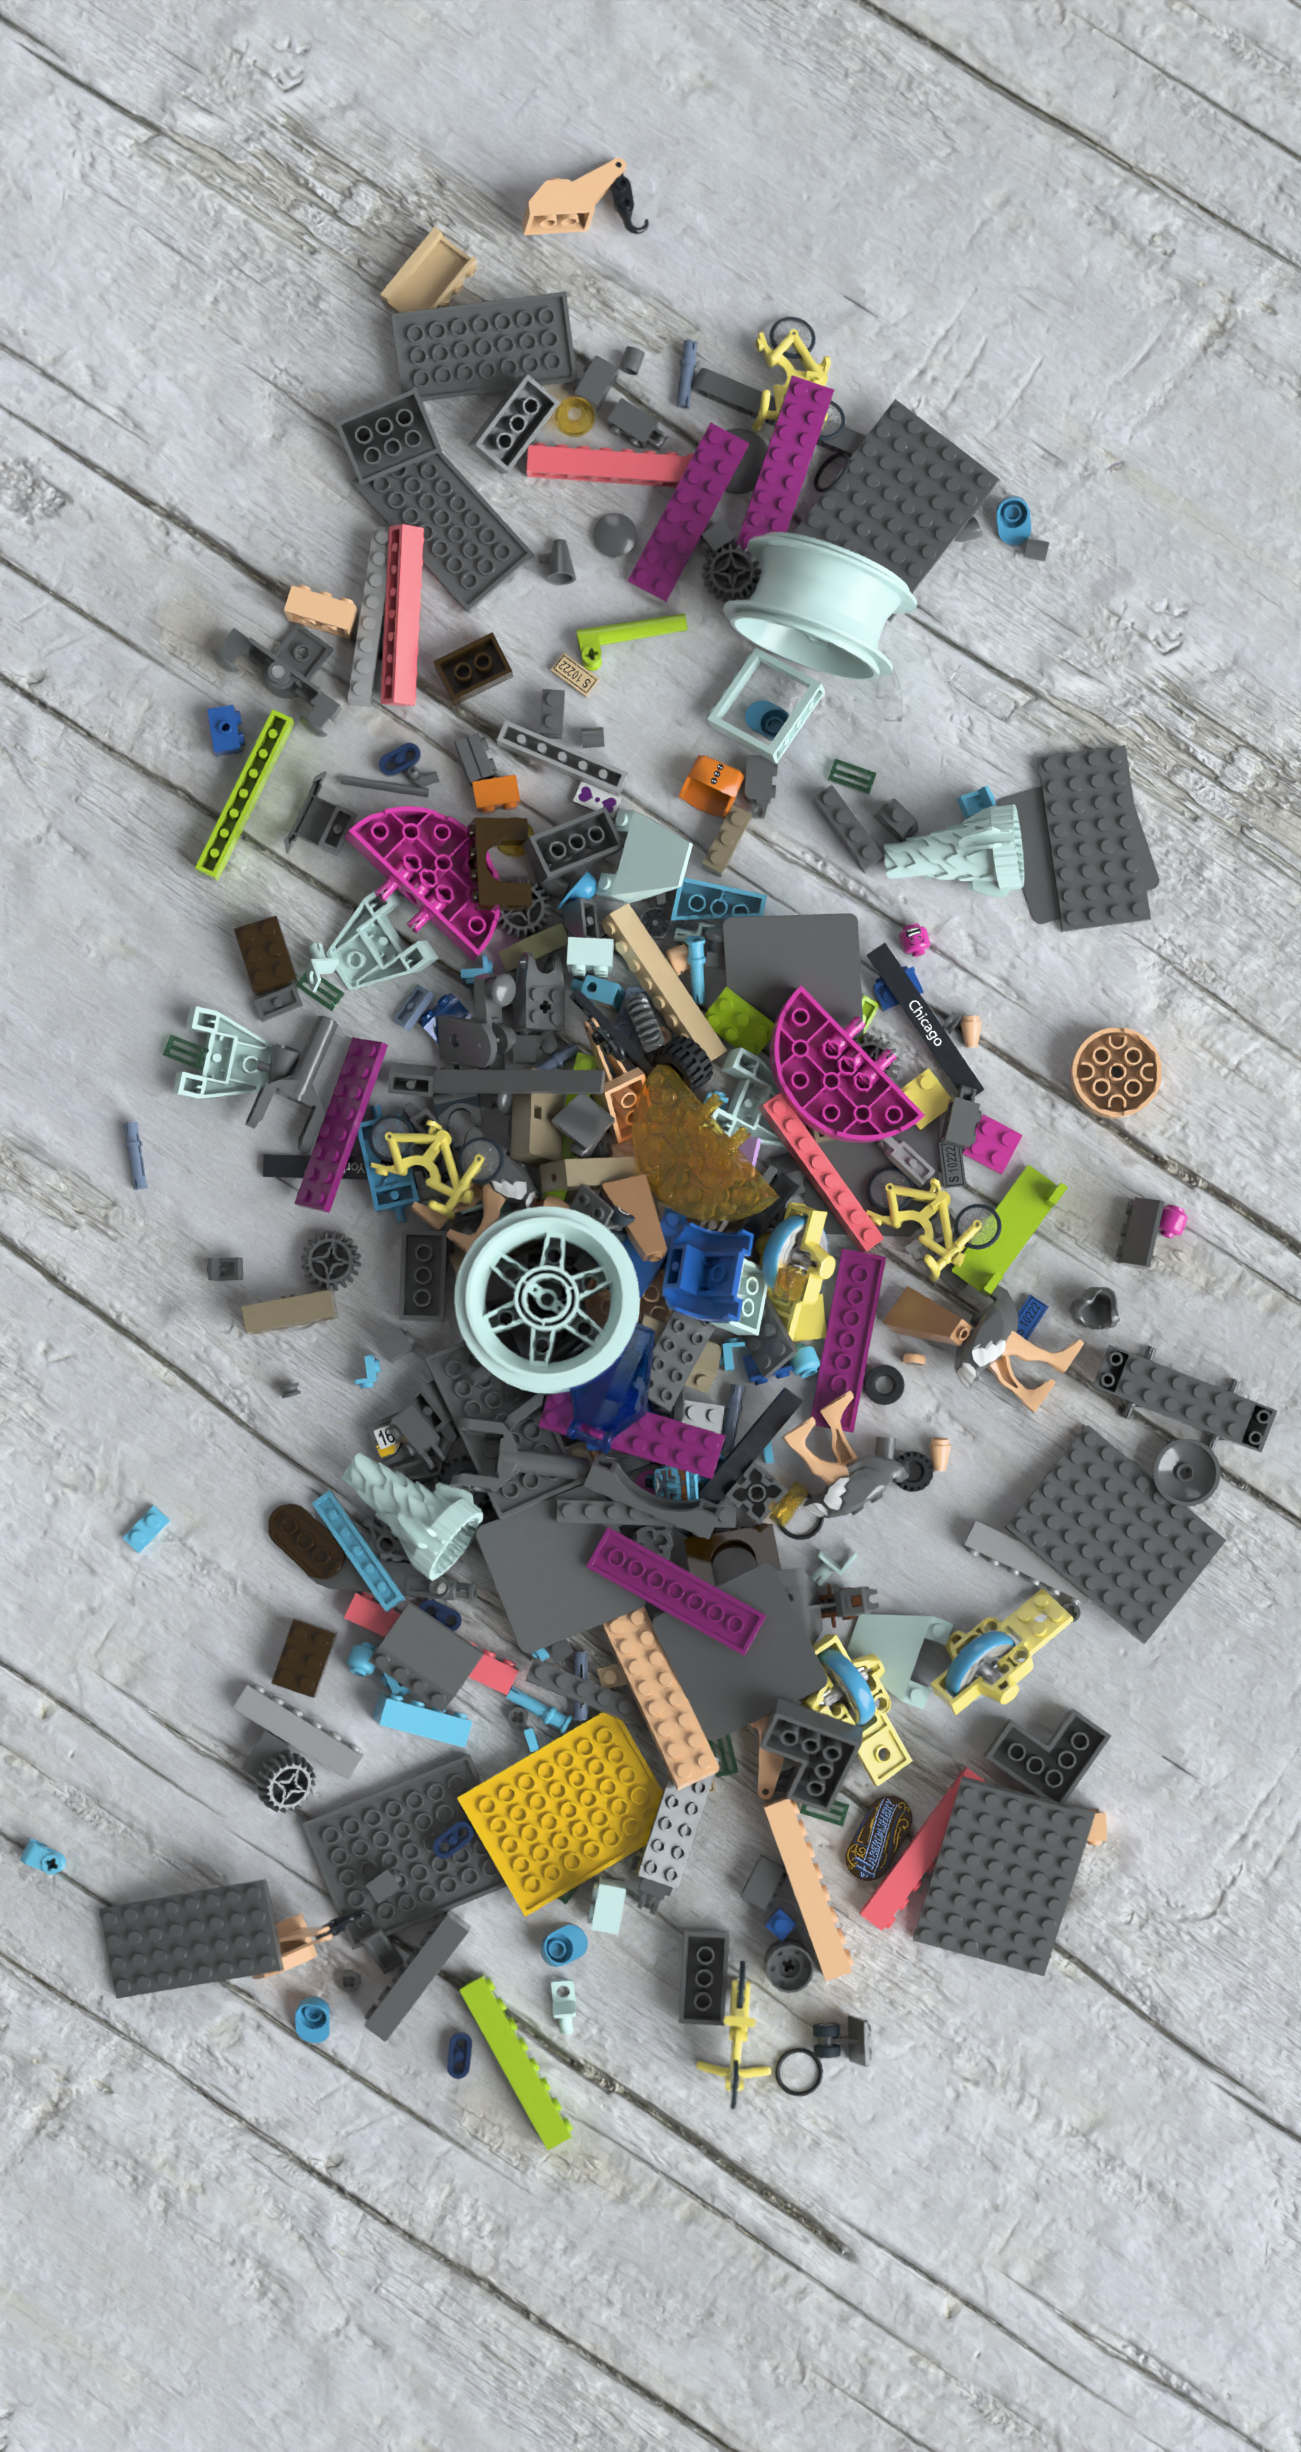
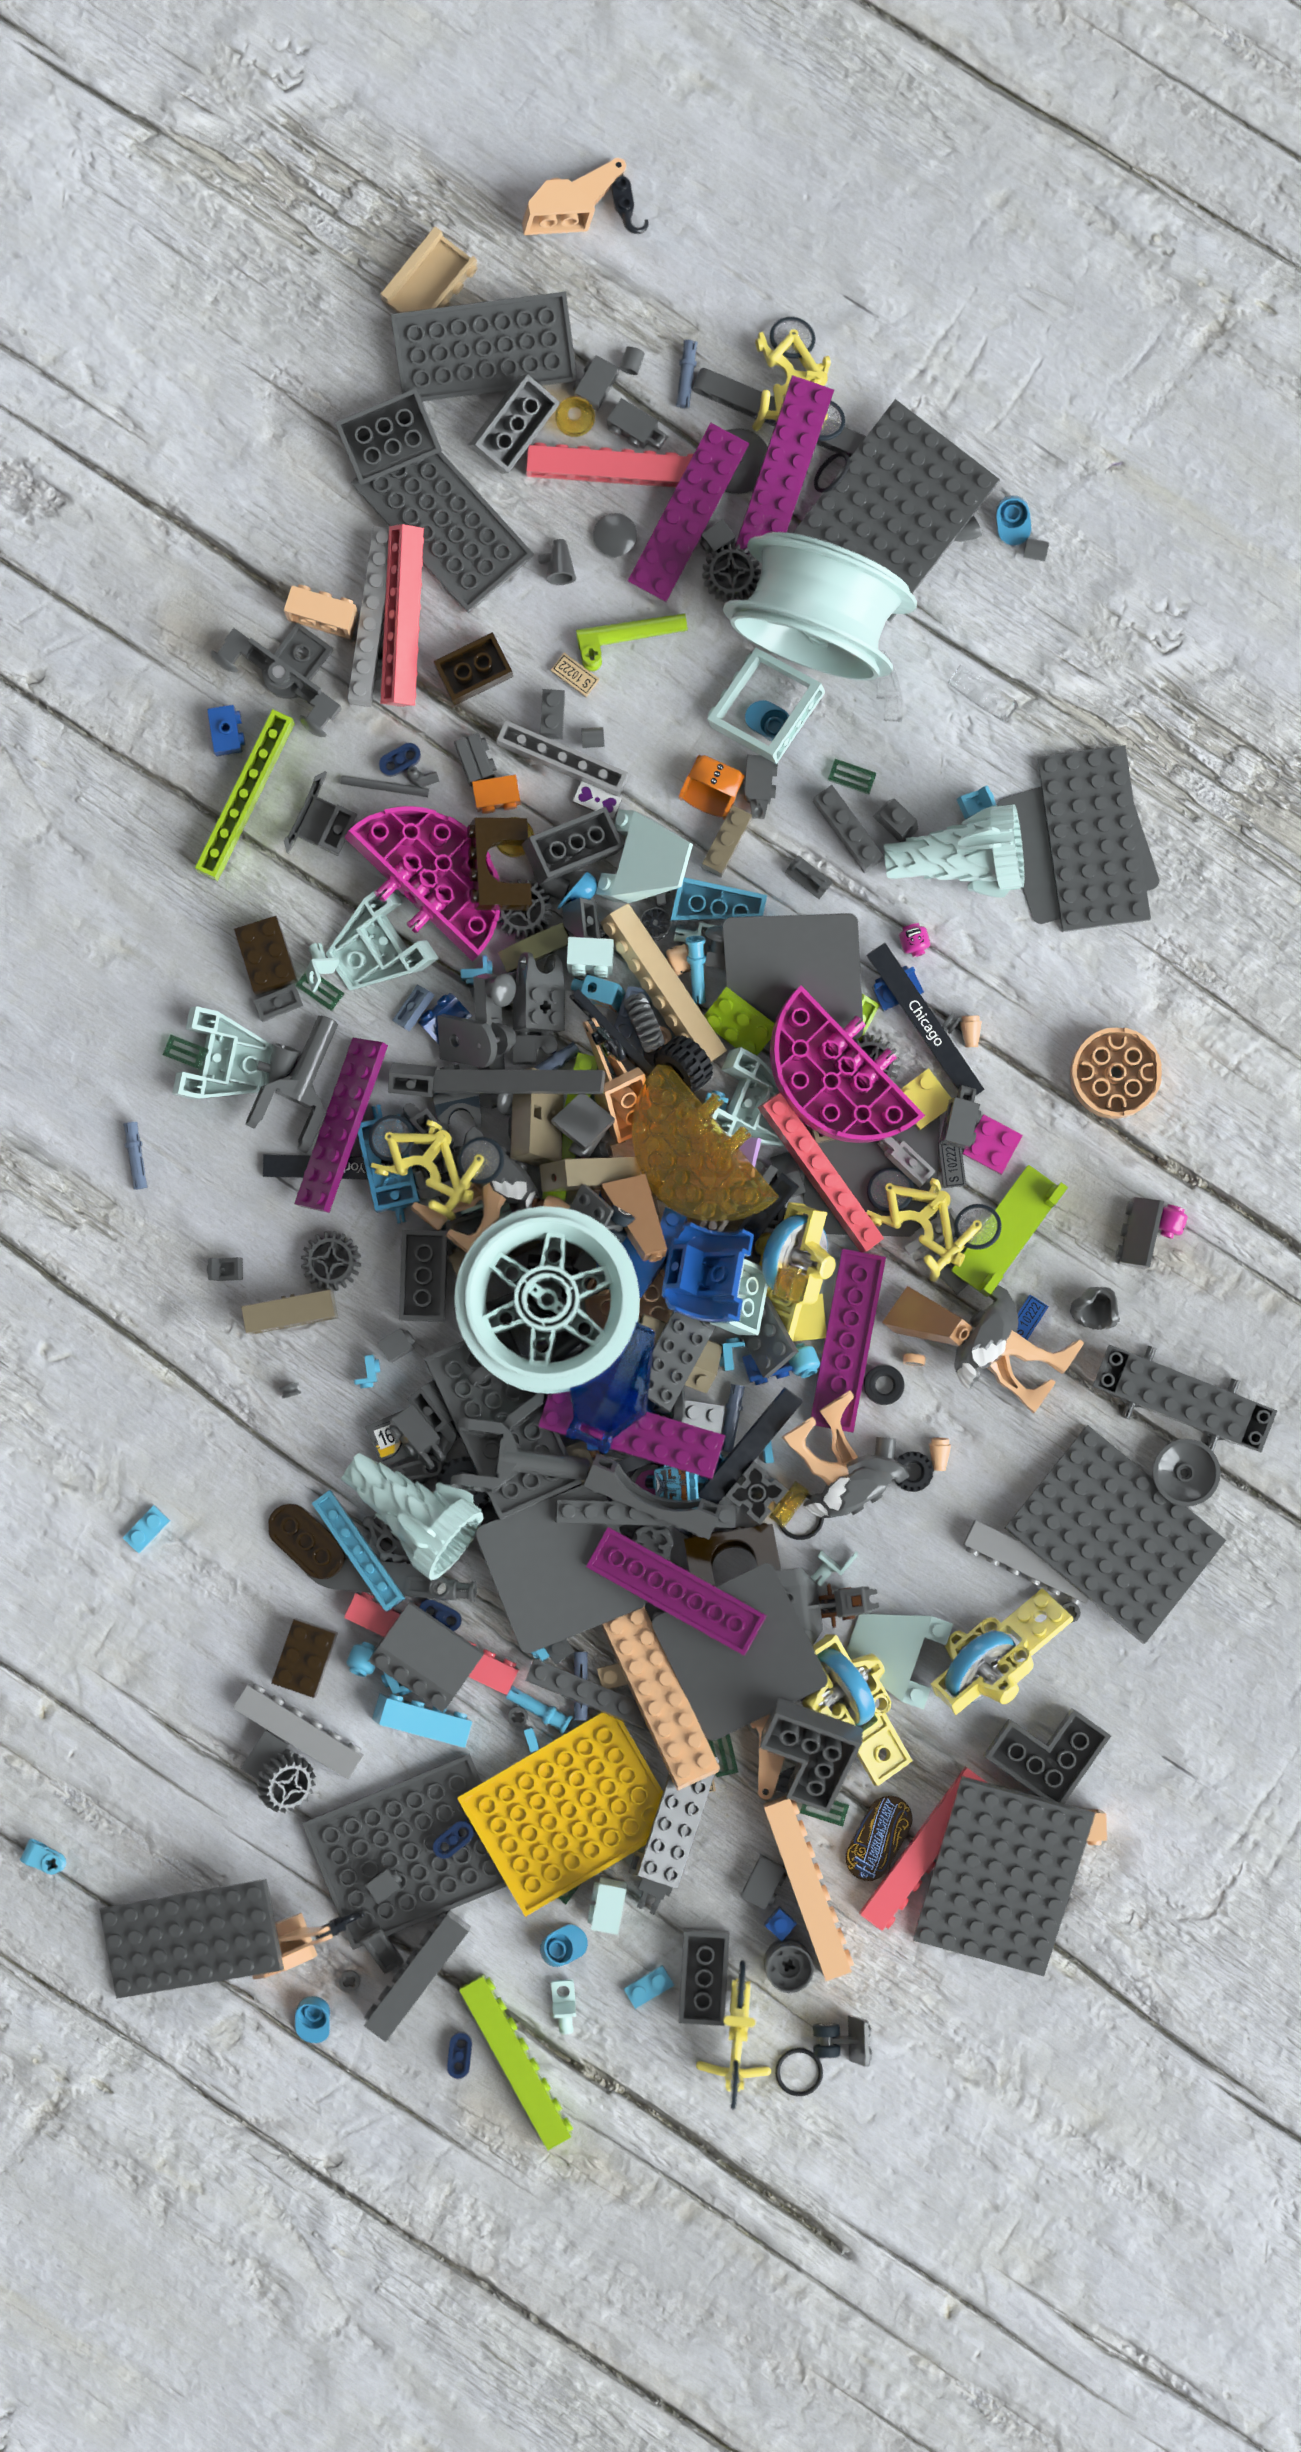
none -> medium azure plate [624,1965,674,2009]
none -> dark grey hinge [785,855,833,899]

